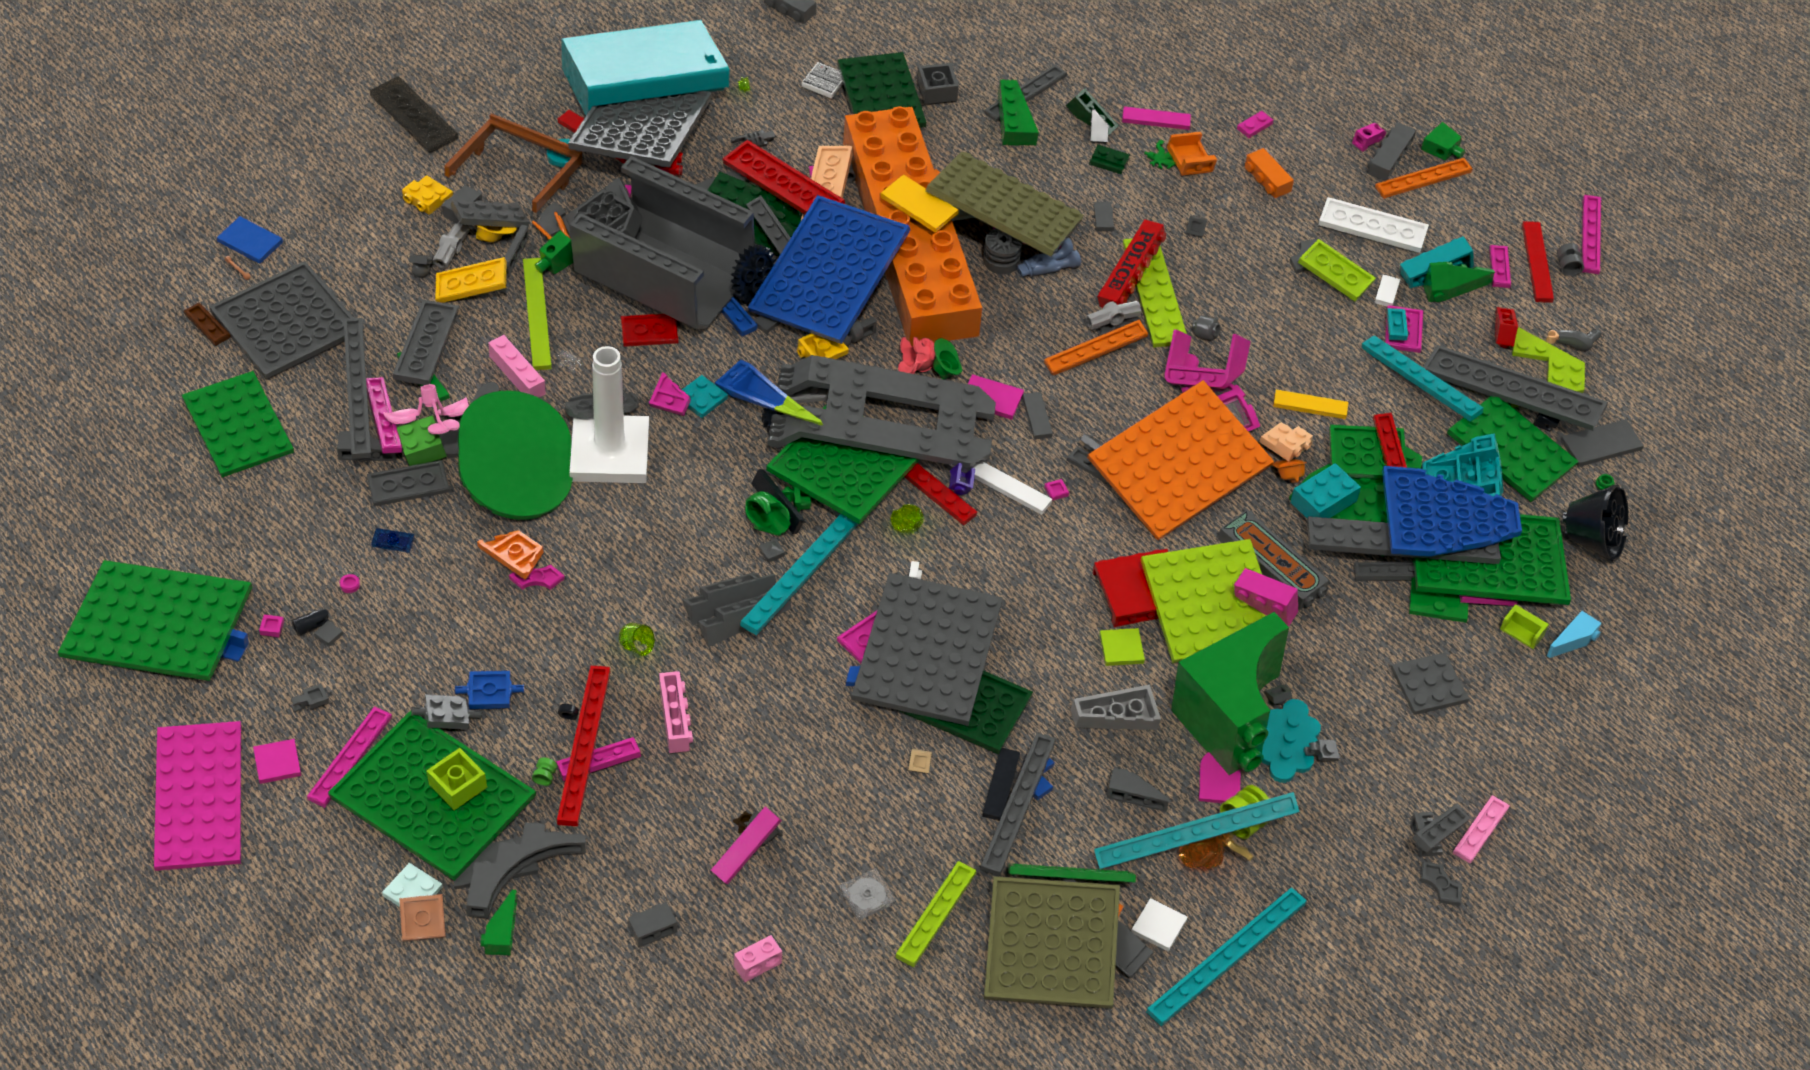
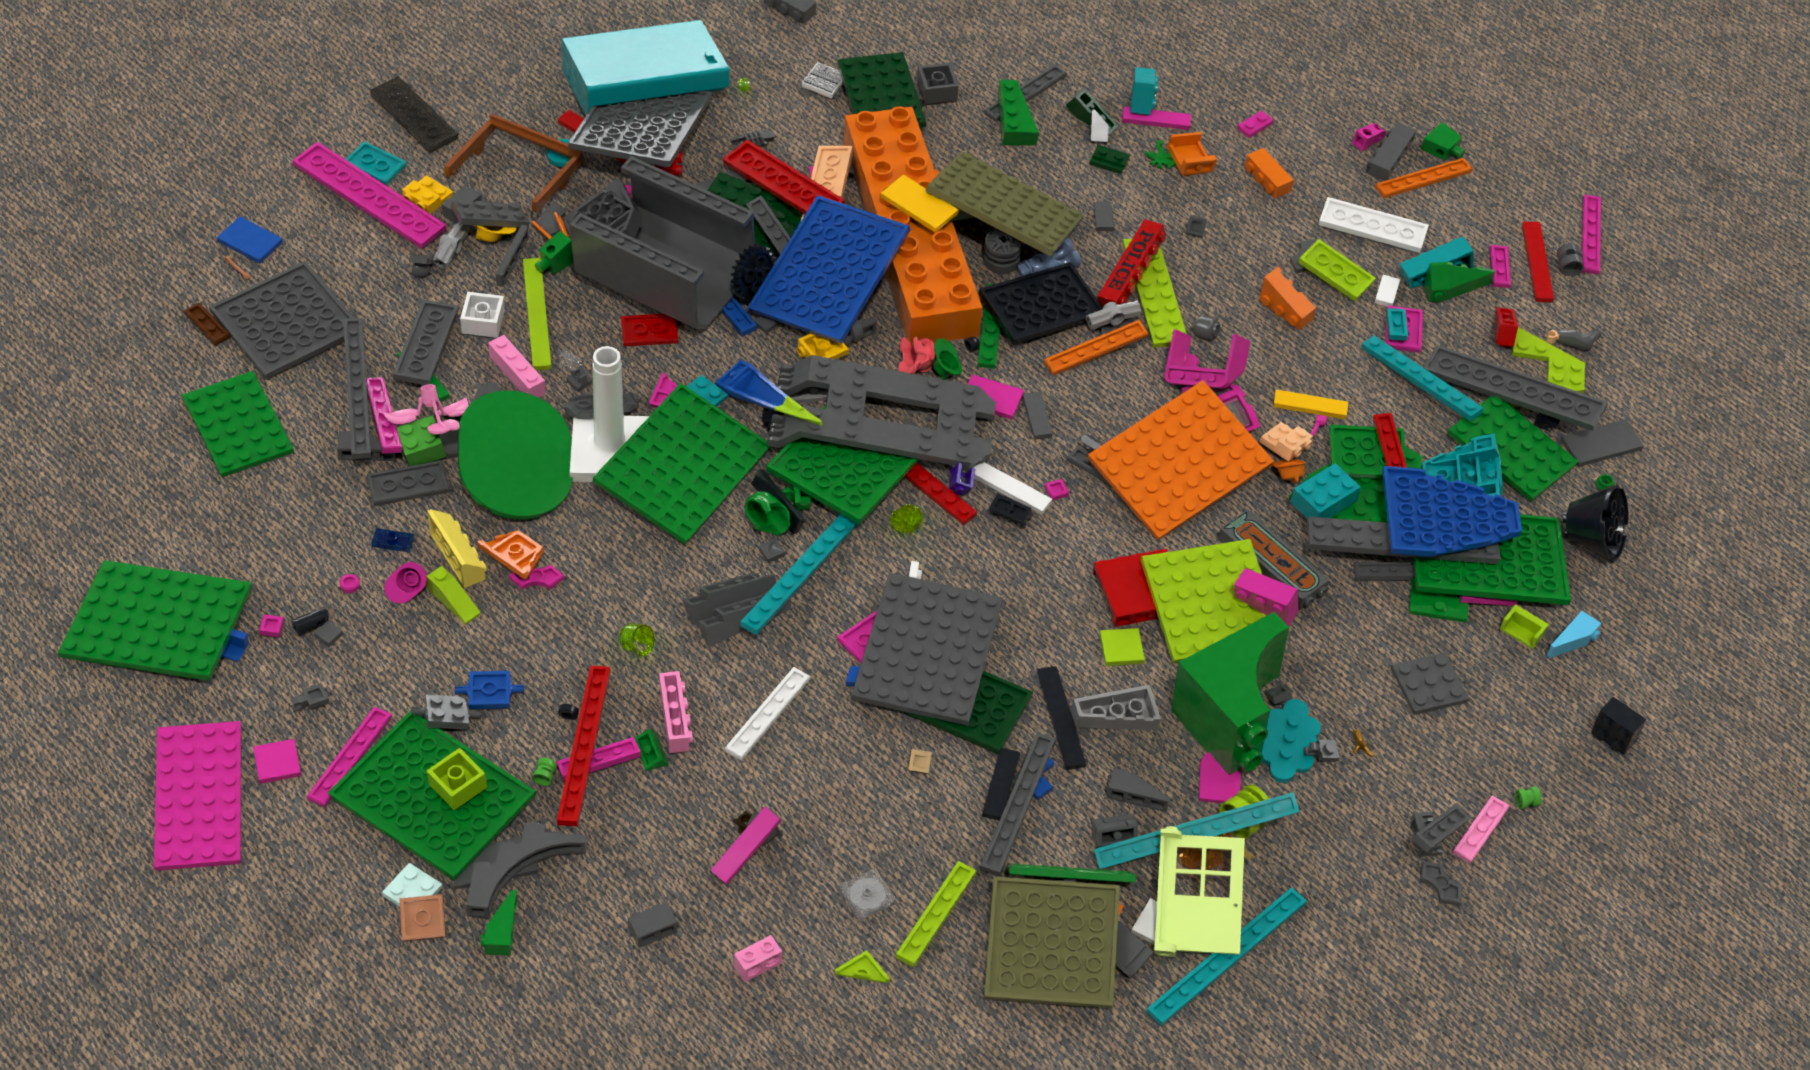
yellow tile [435,257,507,303] -> none
none -> dark pink plate [293,142,447,249]
none -> teal tile [345,141,407,186]
none -> dark pink piece [384,562,427,603]
none -> lime slope [427,566,481,625]
none -> light yellow slope [428,509,487,588]
none -> white brick [460,292,505,338]
none -> dark grey tile [566,367,593,392]
none -> green plate [592,383,771,545]
none -> green slope [634,728,669,771]
none -> white tile [725,667,810,761]
none -> lime tile [835,950,890,983]
none -> black hinge [964,336,980,352]
none -> green plate [977,283,1000,369]
none -> black plate [978,262,1103,344]
none -> black hinge [989,493,1032,529]
none -> black tile [1037,666,1086,770]
none -> dark grey brick [1091,814,1138,847]
none -> teal brick [1130,67,1158,115]
none -> yellowish green door [1154,826,1245,957]
none -> orange wedge [1259,266,1316,330]
none -> dark pink hand [1310,415,1327,437]
none -> pearl gold bar [1353,729,1374,757]
none -> bright green wheel [1514,786,1542,809]
none -> black brick [1591,697,1647,755]

